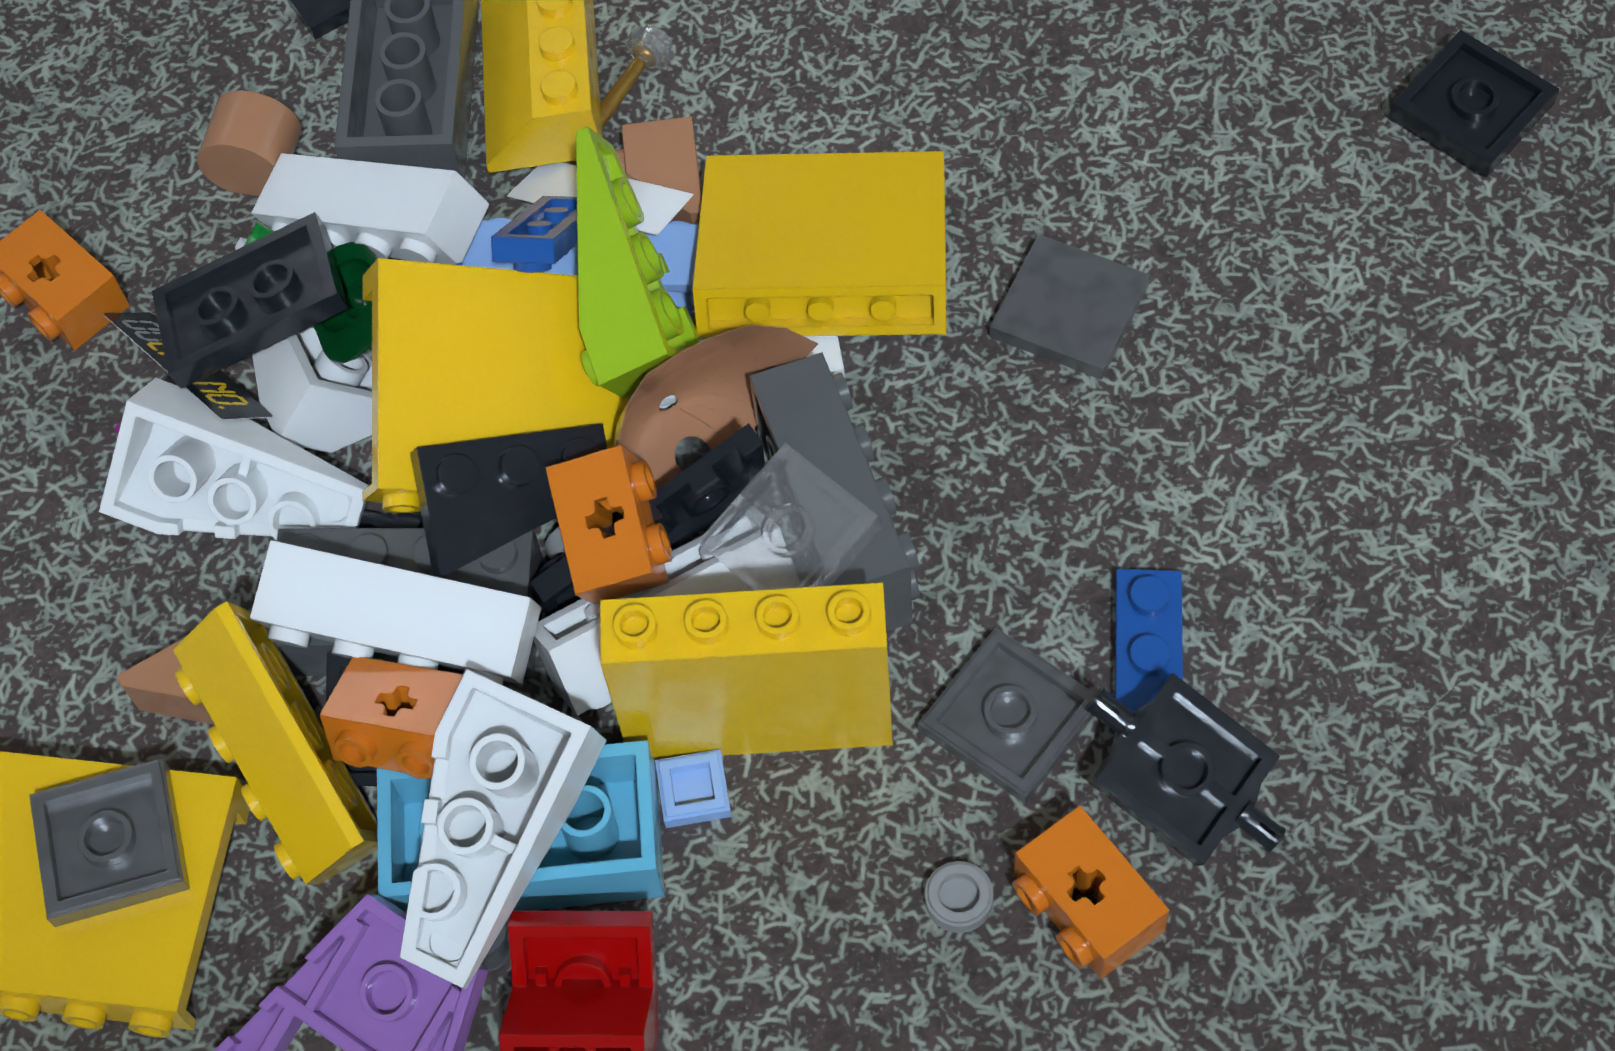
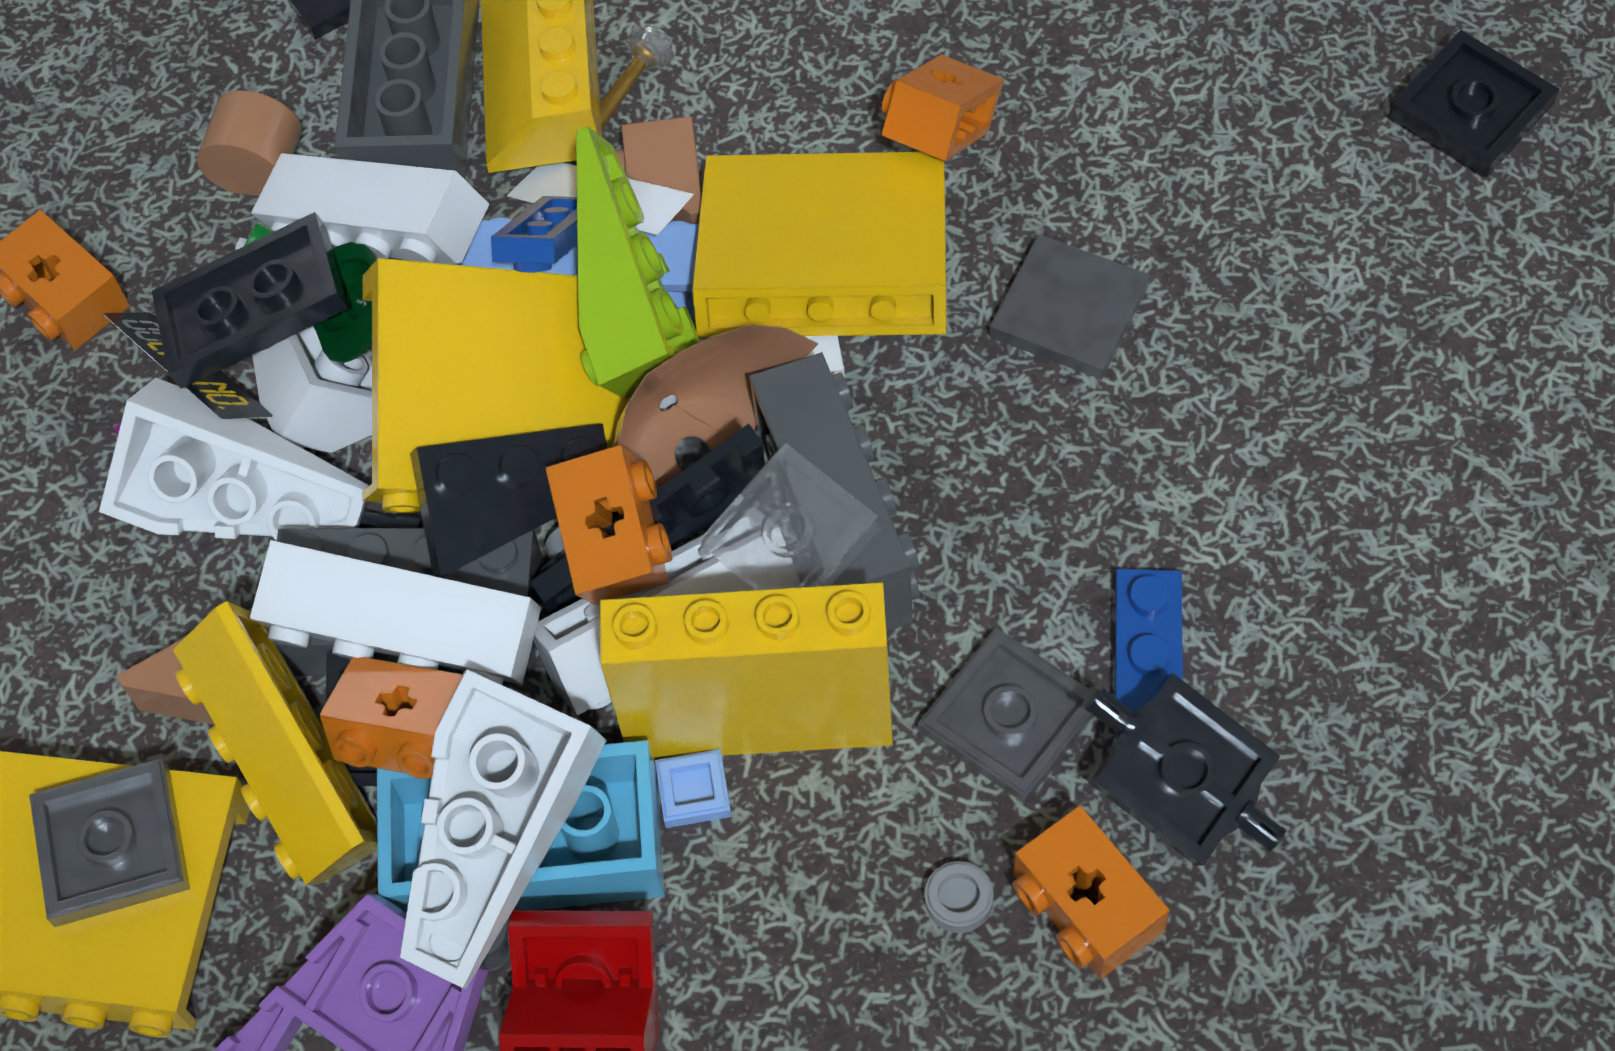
none -> orange brick [881,54,1004,161]

